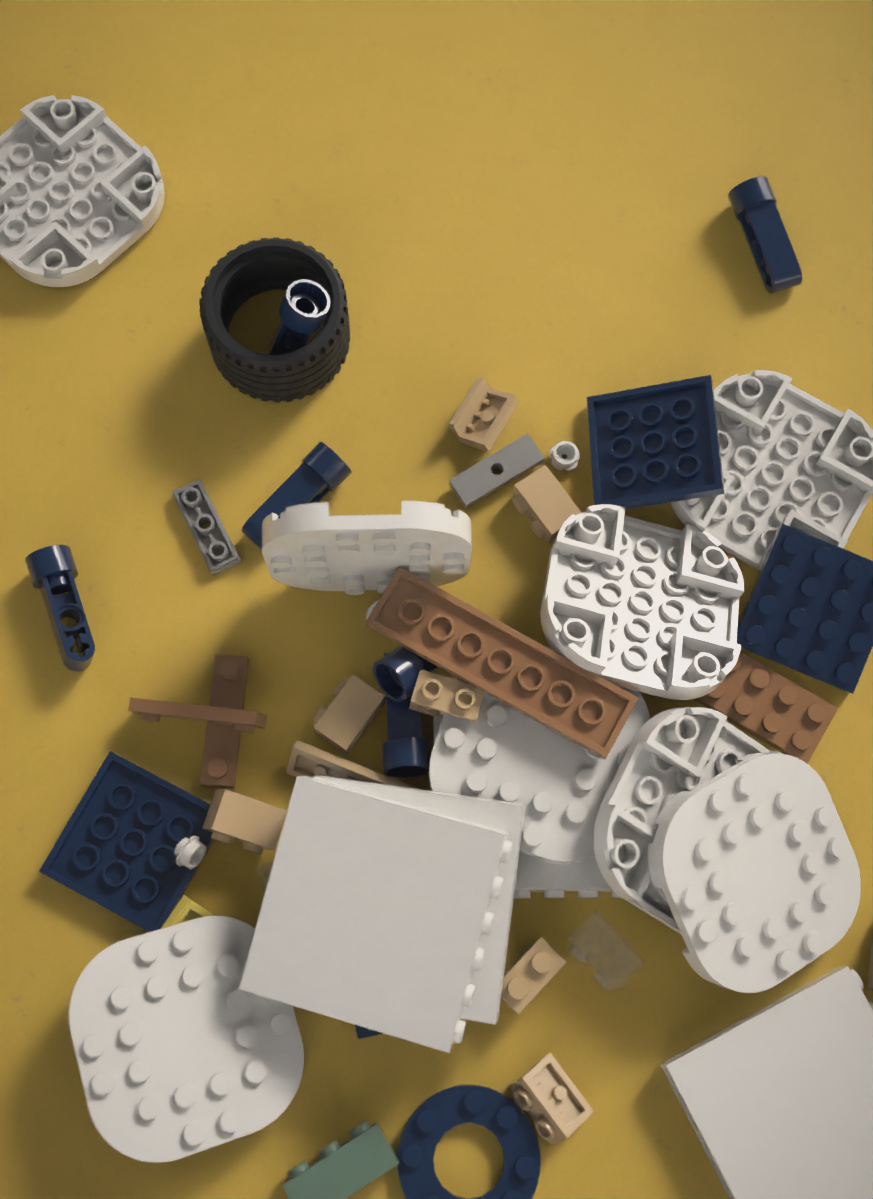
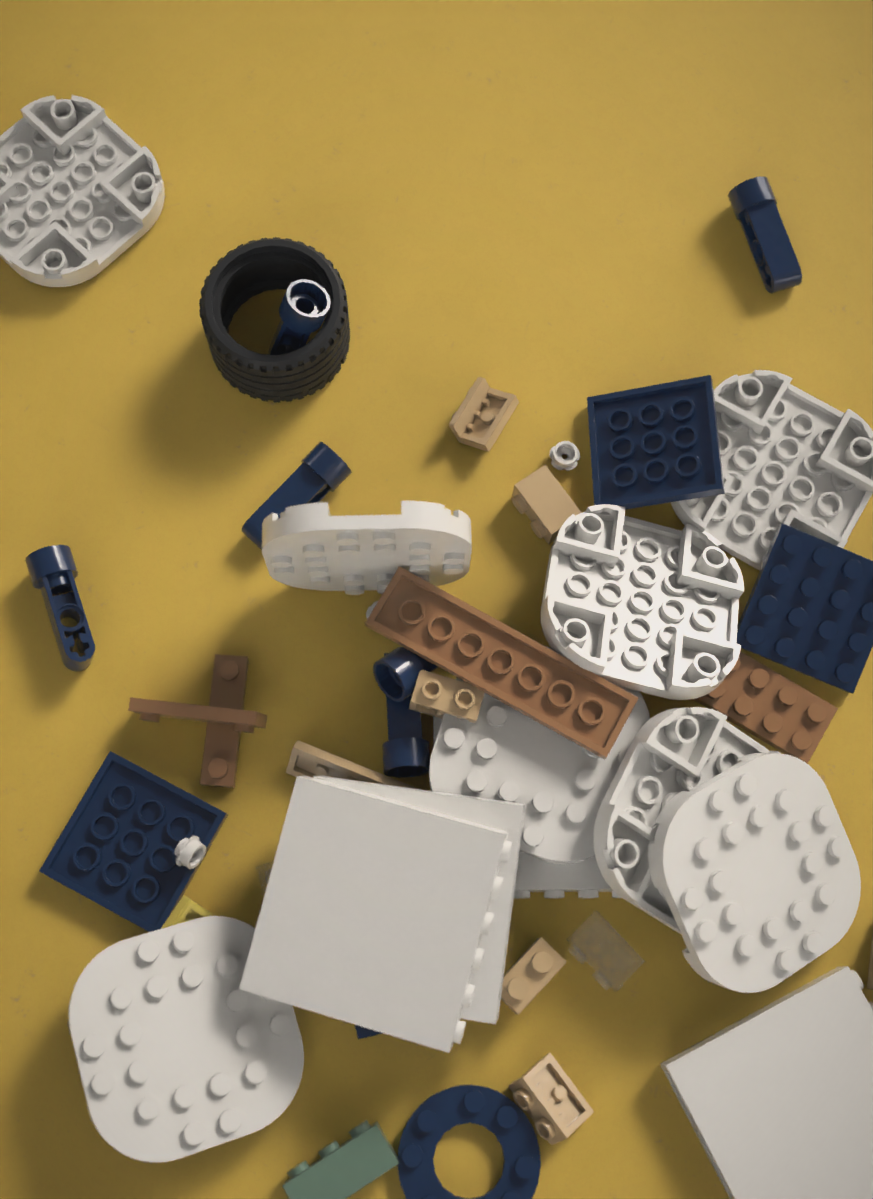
light grey tile [172,479,241,576] -> none
tan brick [202,789,287,854] -> none
tan brick [313,674,386,756] -> none
light grey tile [449,433,545,509] -> none

